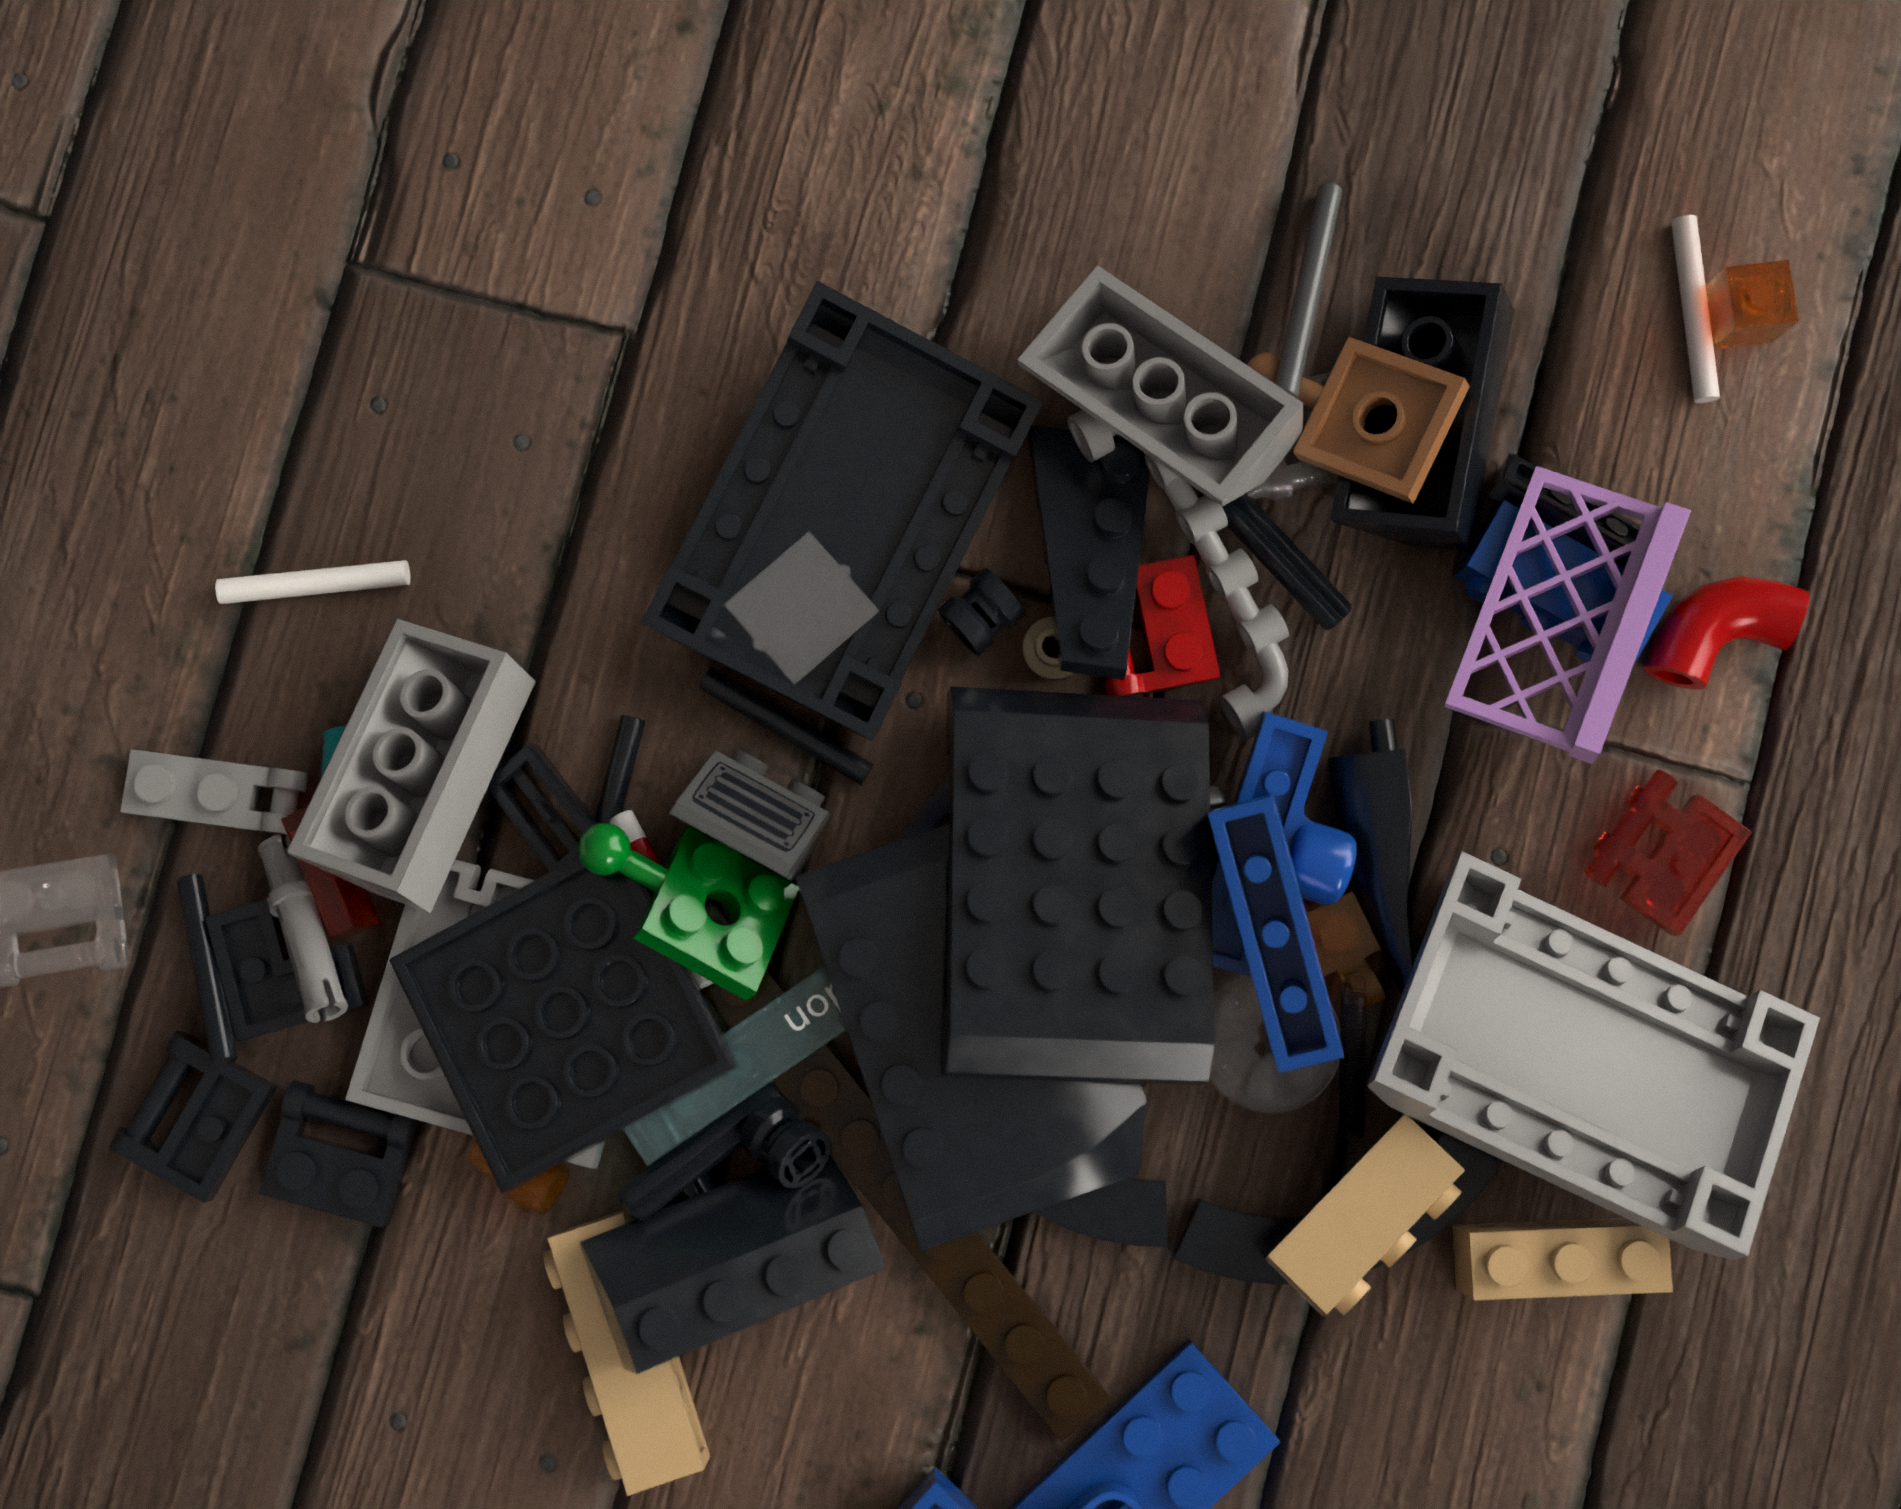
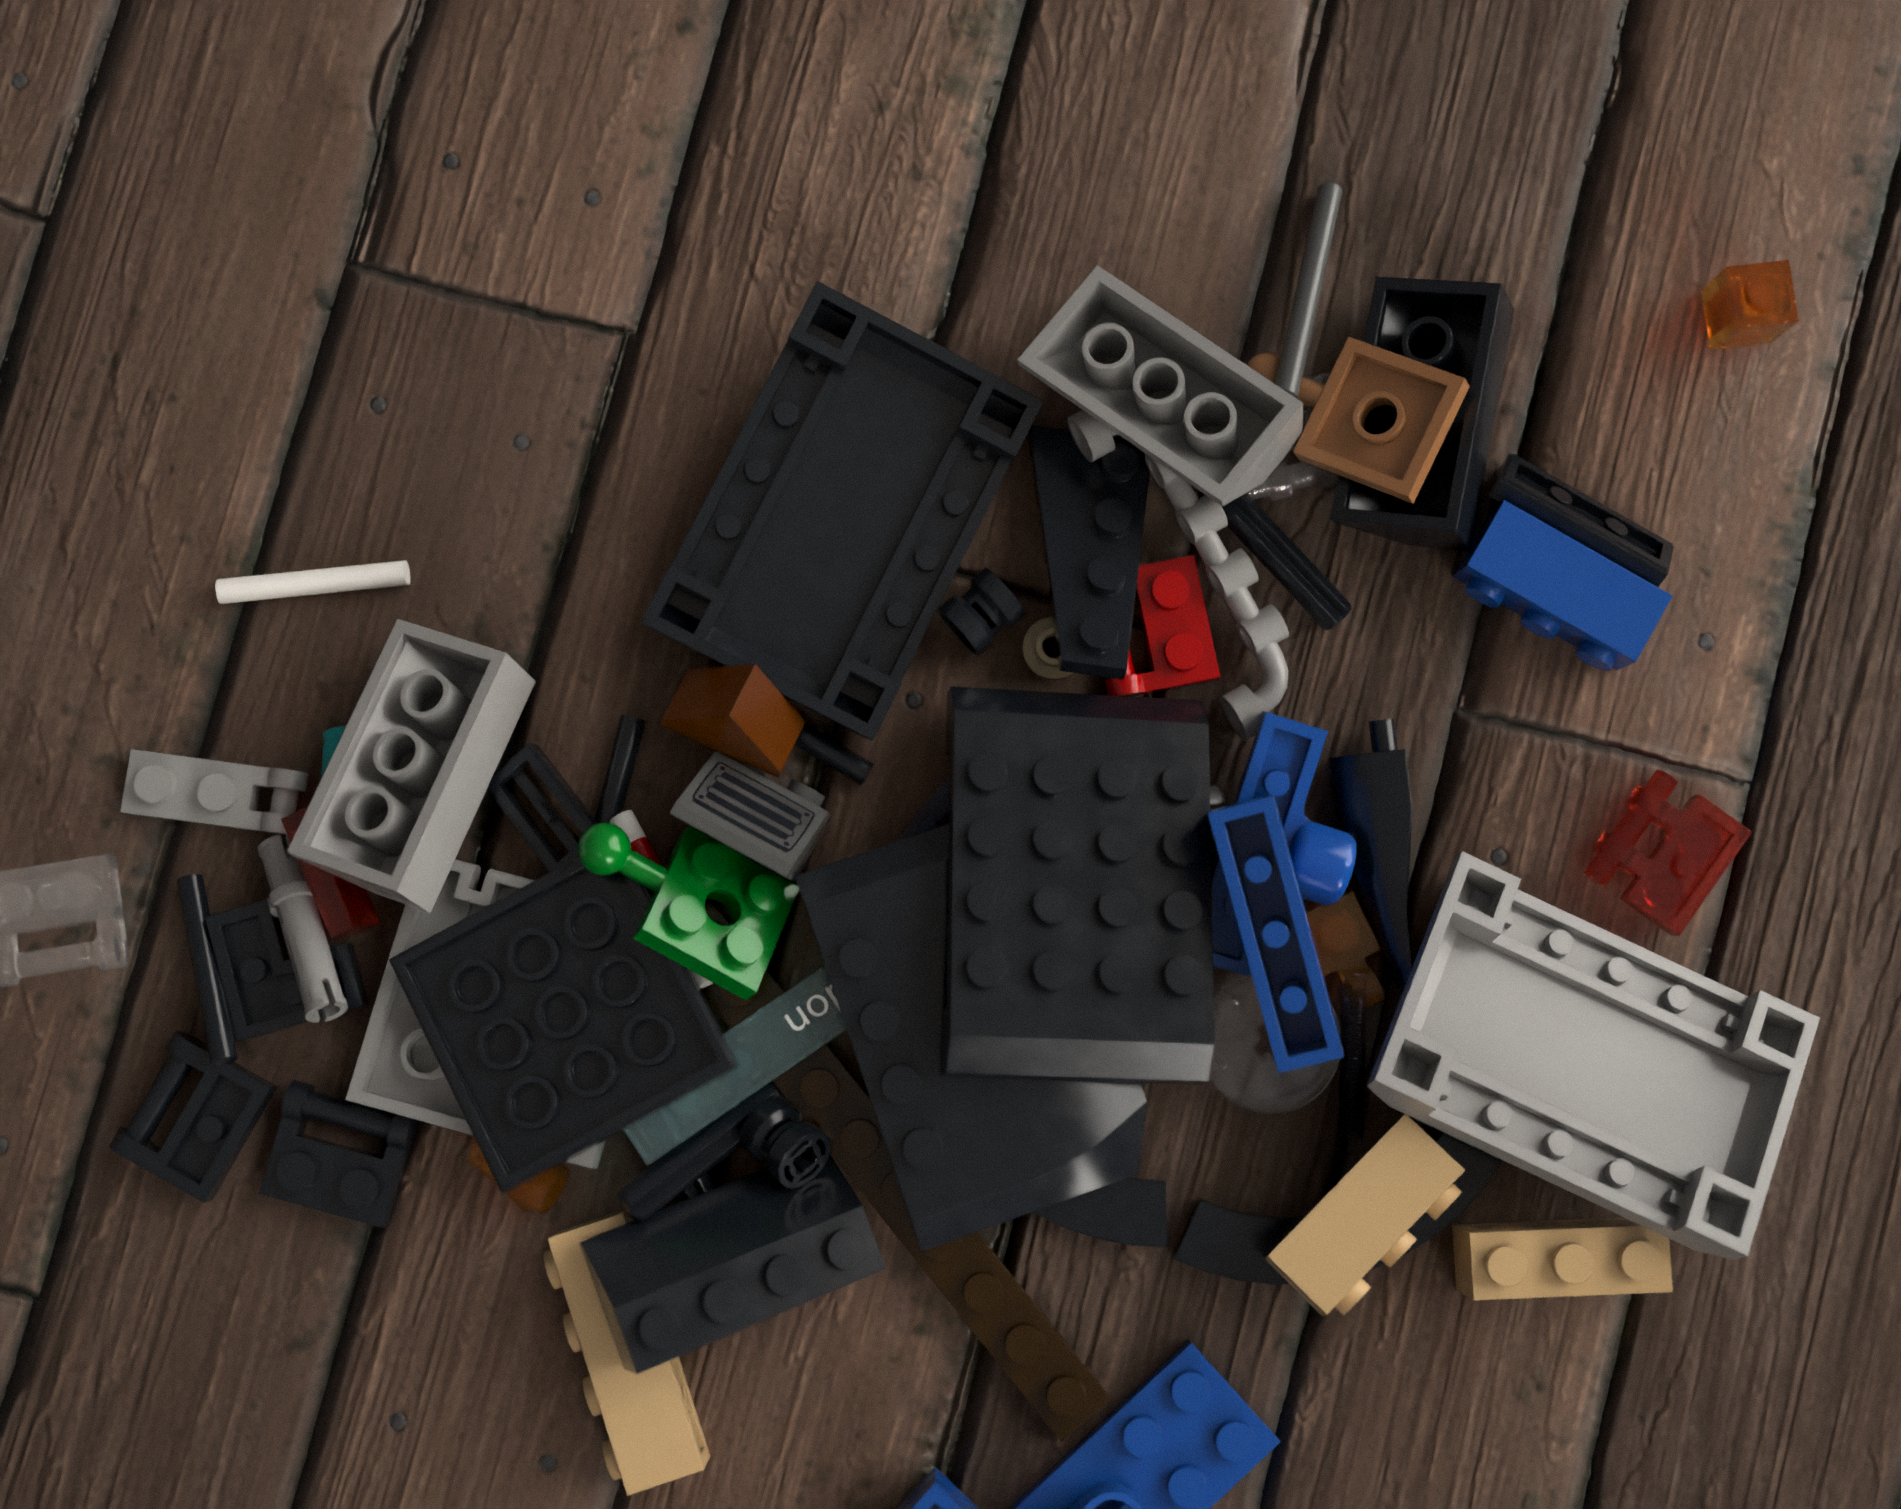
clear piece [724,531,879,685] -> none
lavender fence [1444,466,1691,764] -> none
red cylinder [1643,576,1810,690] -> none
white bar [1671,215,1720,403] -> none
none -> reddish brown slope [661,664,805,778]

